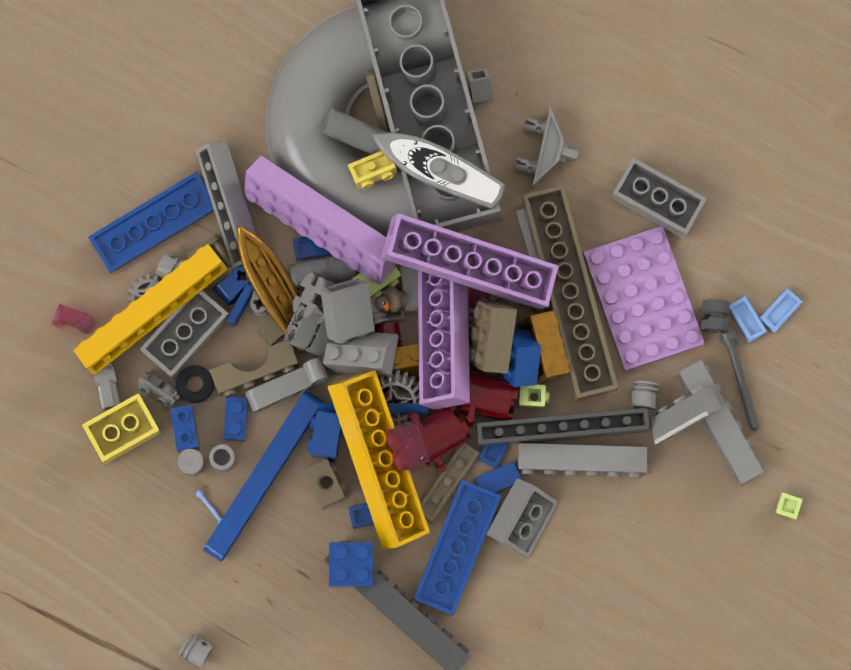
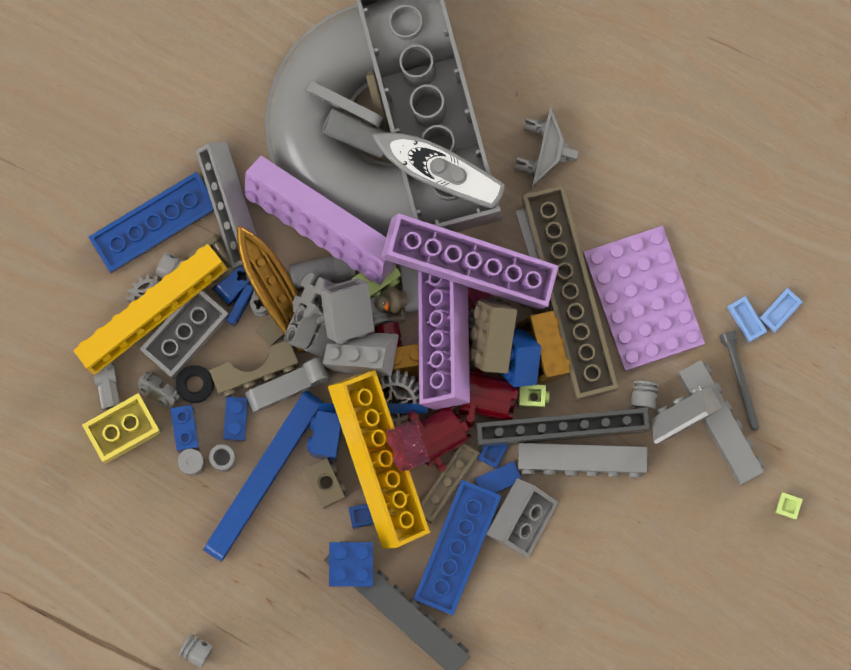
clear pink leg [52,304,96,334] -> none
light blue hinge [195,489,222,525] -> none
blue tile [293,237,332,261] -> none
light yellow bracket [348,151,397,189] -> none
light grey brick [467,68,493,103] -> none
light grey brick [611,157,707,239] -> none
dark grey wheel [700,299,730,333] -> none
none -> light grey beam [305,81,384,128]

